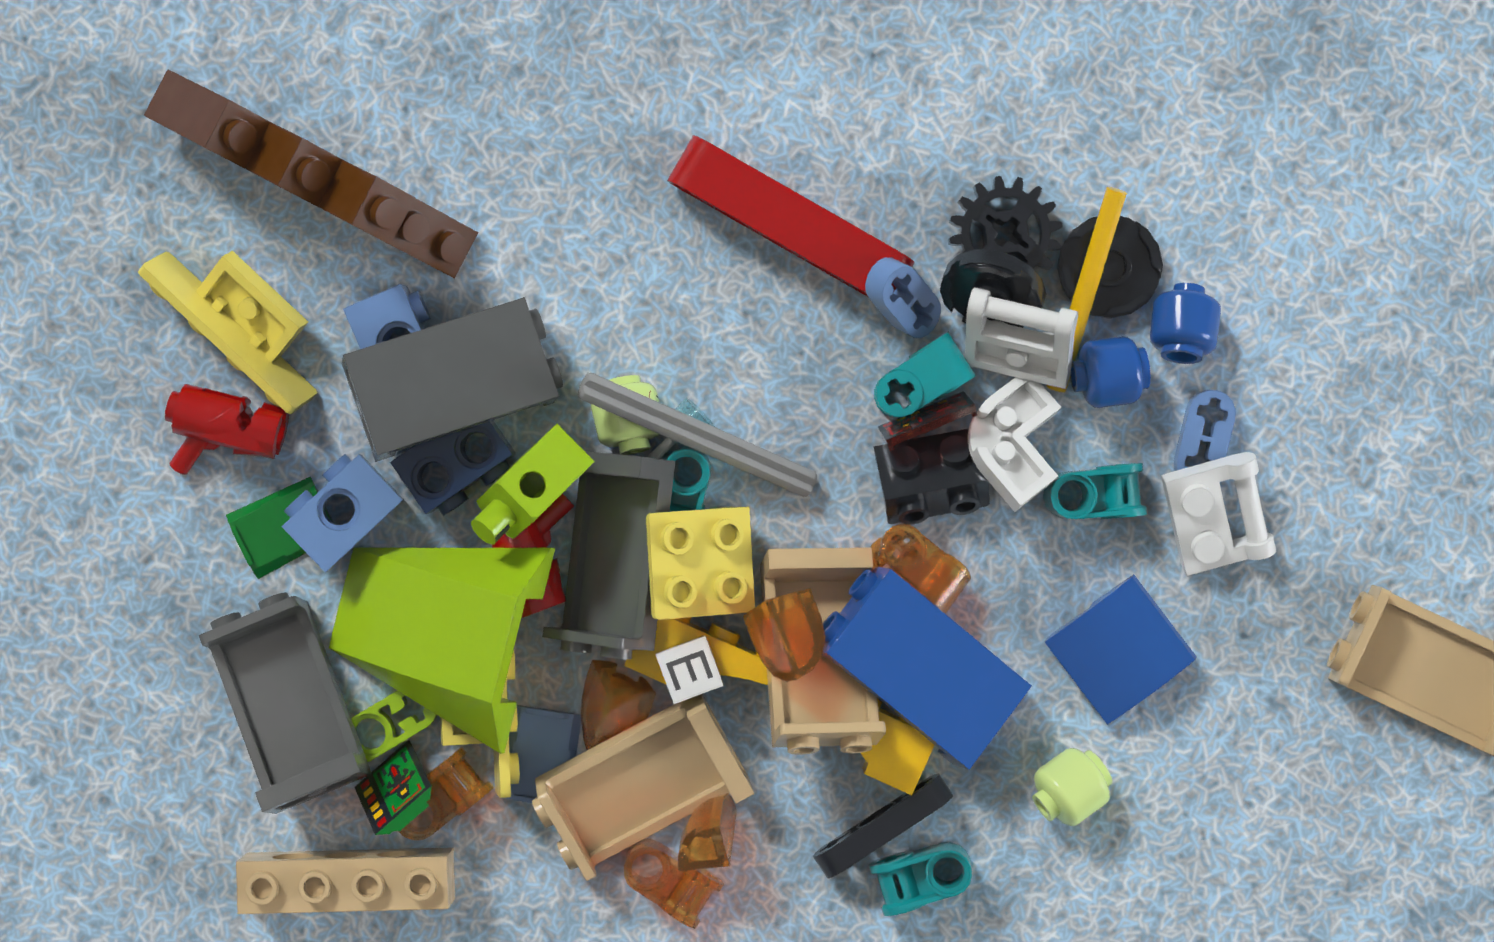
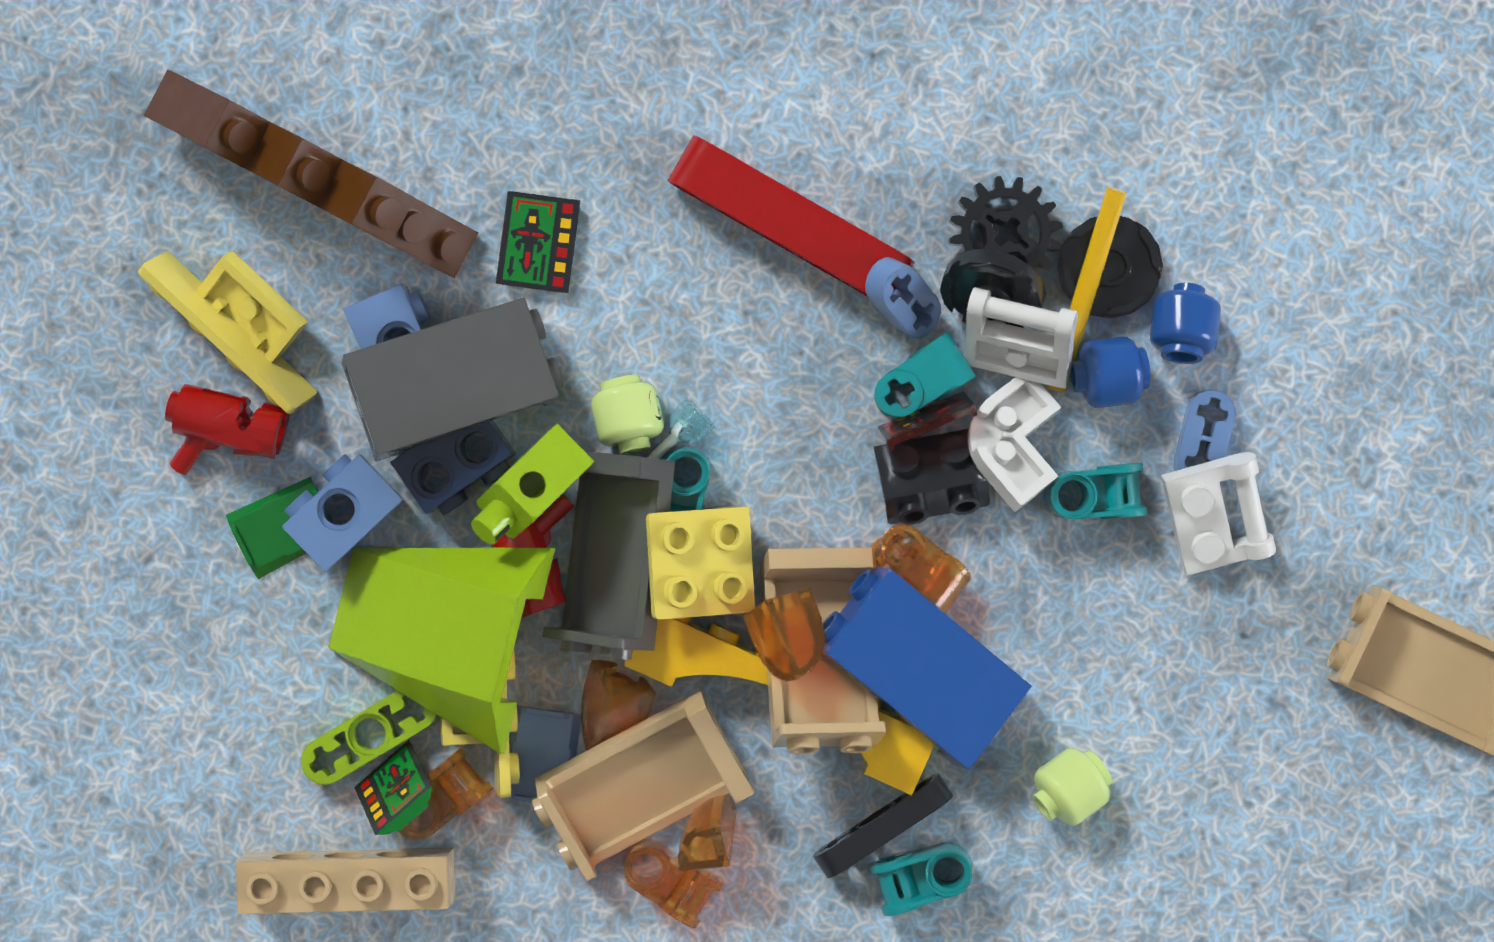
dark grey panel [199,592,372,814] -> none
light grey axle [578,373,817,497] -> none
white tile [656,635,724,704] -> none
blue slope [1045,574,1197,725] -> none
none -> piece [496,191,581,293]

